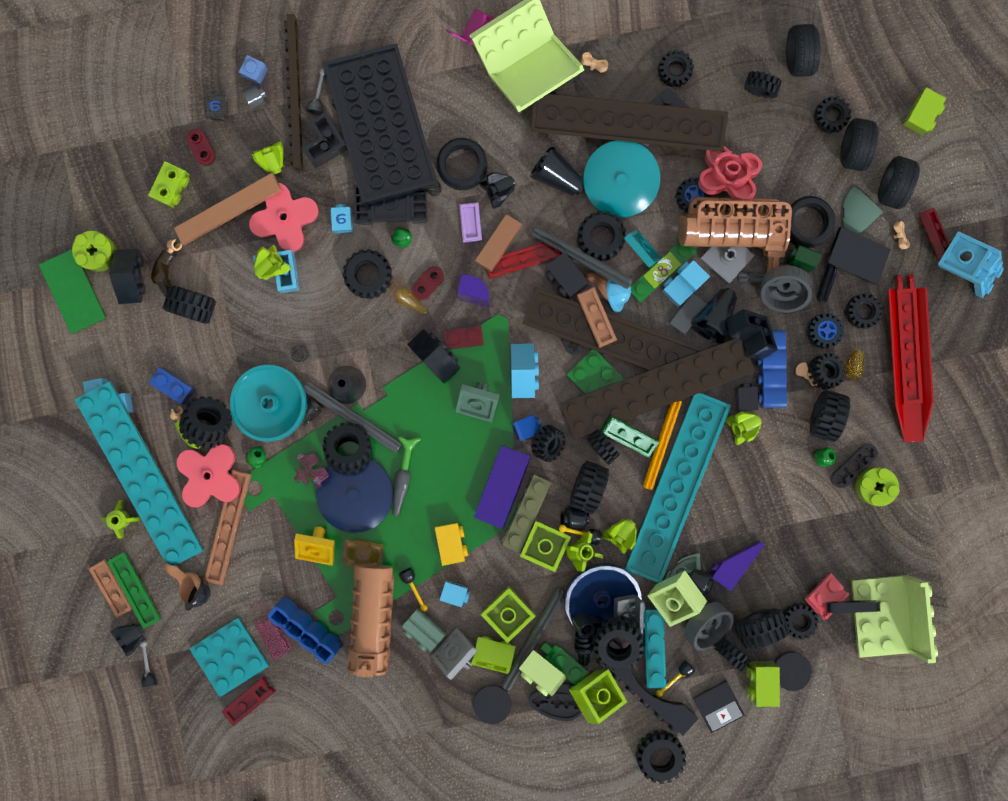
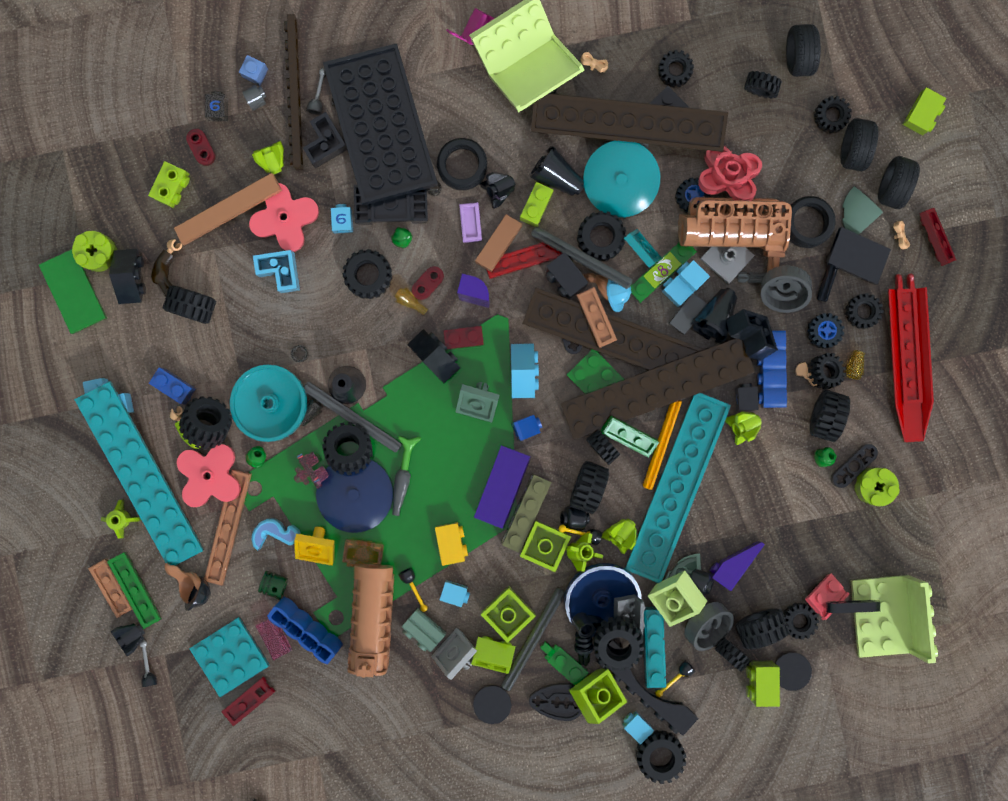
lime brick [254,245,291,280] -> none
yellowish green brick [519,650,566,696] -> none
black tyre [531,425,566,462] -> none
black tile [693,681,745,733] -> none
dark green brick [785,244,822,273] -> none
medium azure bracket [938,231,1004,299] -> none
none -> animal [251,518,301,551]
none -> dark green piece [258,571,288,600]
none -> lime brick [520,182,554,227]
none -> medium azure brick [622,711,654,745]

